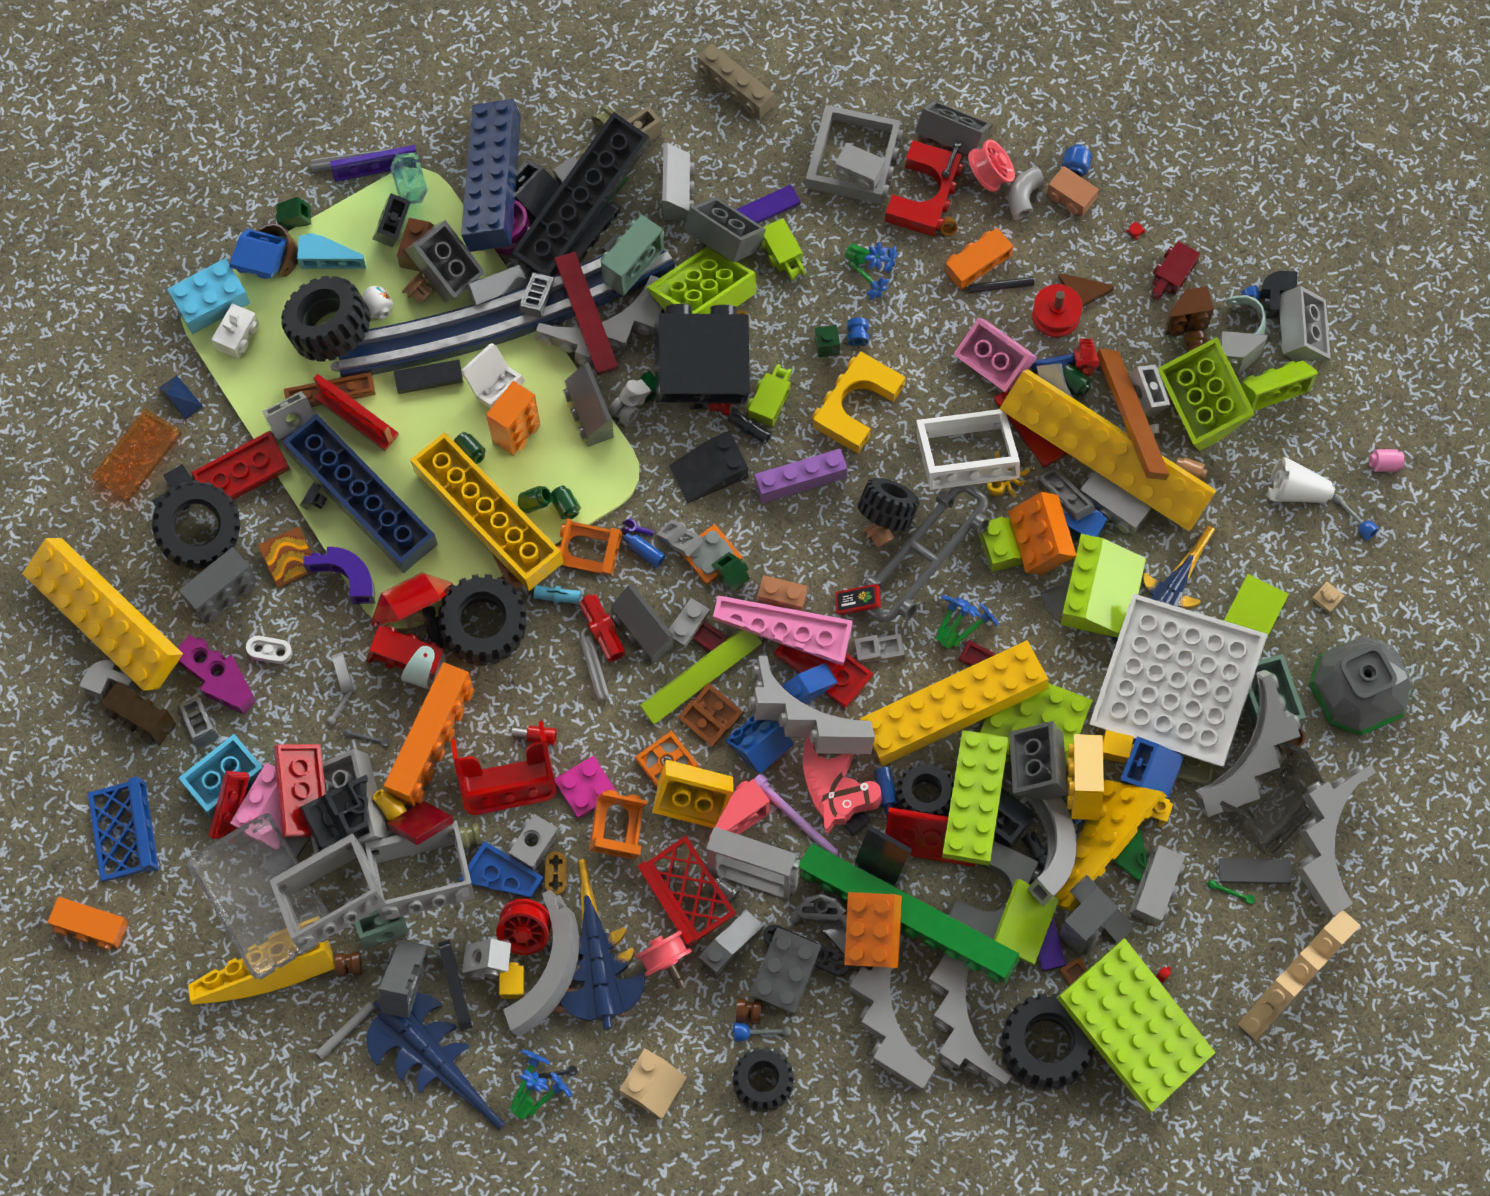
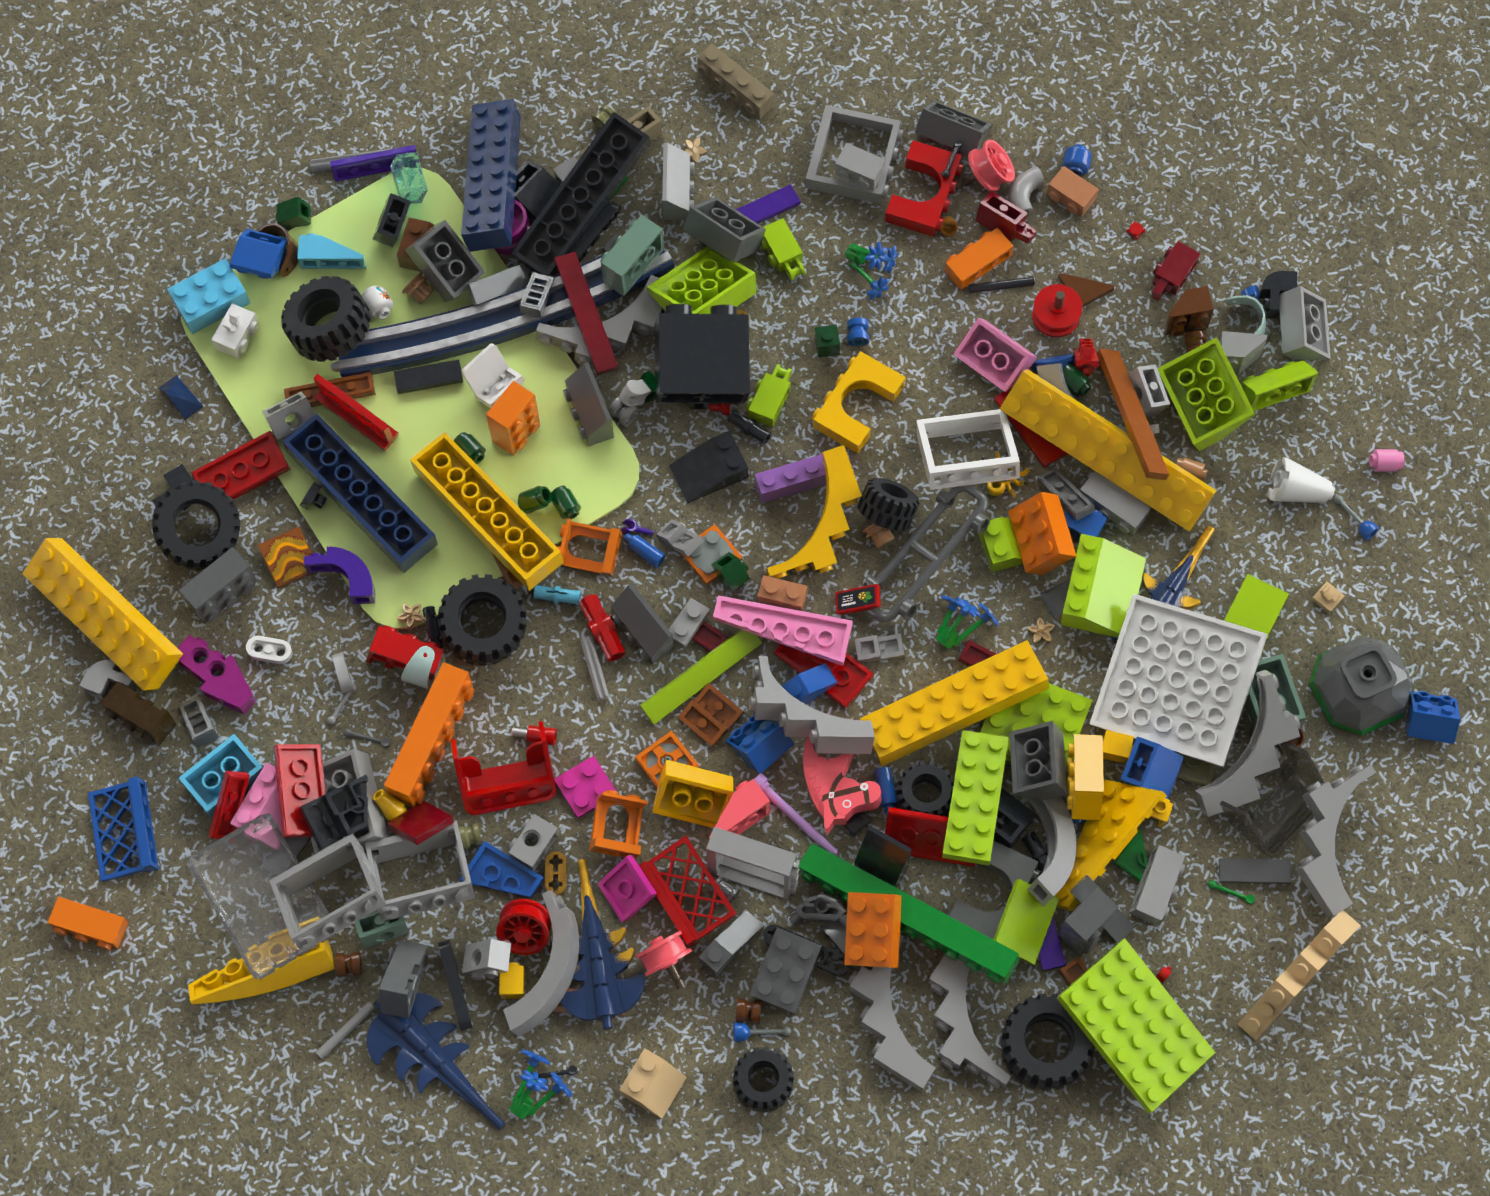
clear orange plate [91,408,182,502] -> none
red wedge [371,572,453,627] -> none
none -> dark pink plate [597,855,657,922]
none -> tan plant [684,137,707,163]
none -> yellow arch [765,445,862,579]
none -> dark red hinge [975,192,1036,244]
none -> tan plant [1027,618,1055,643]
none -> blue slope [1406,691,1461,744]

